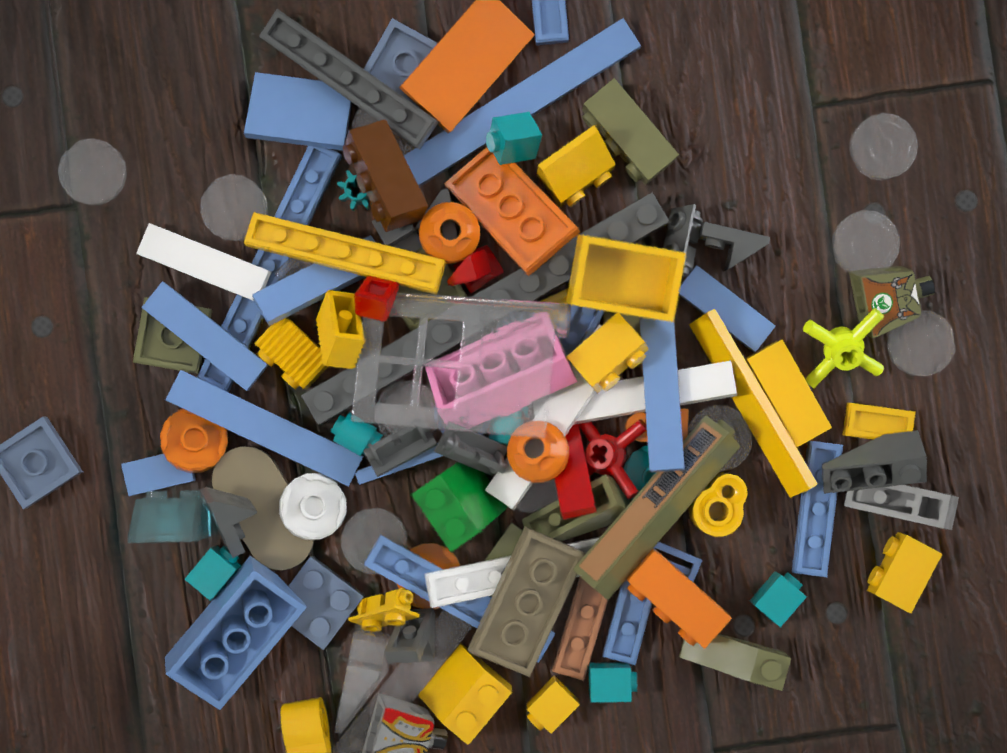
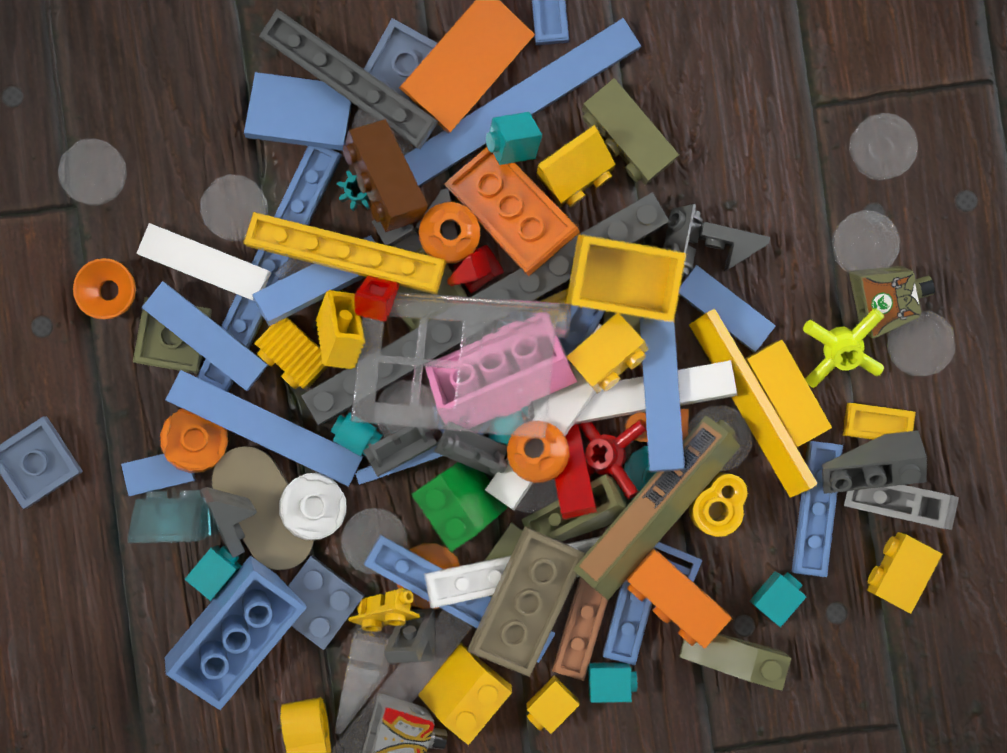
none -> orange piece [73,258,136,320]

